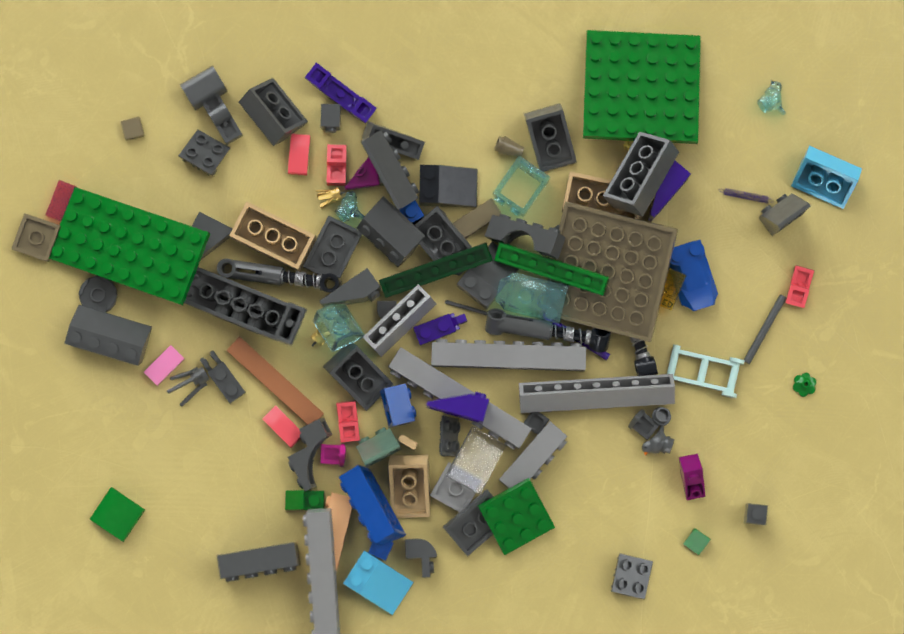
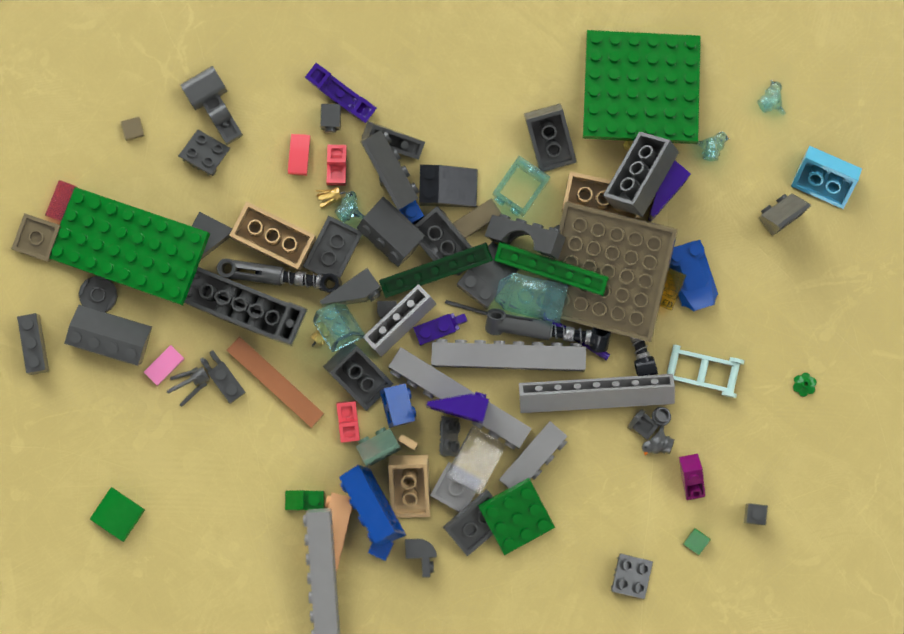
dark grey brick [217,542,300,582] -> none
dark grey slope [239,78,308,146] -> none
coral slope [263,406,301,448] -> none
dark grey arch [288,418,333,491] -> none
dark pink tile [320,443,346,467] -> none
medium azure slope [343,551,414,615] -> none
magenta tile [345,157,380,191] -> none
dark tan cone [495,136,524,157] -> none
dark grey tile [524,412,550,435] -> none
piece [719,188,773,204] -> none
dark grey bar [744,294,786,364] -> none
coral slope [786,265,814,308] -> none
none -> dark grey brick [17,313,49,375]
none -> clear light blue animal [695,132,730,161]

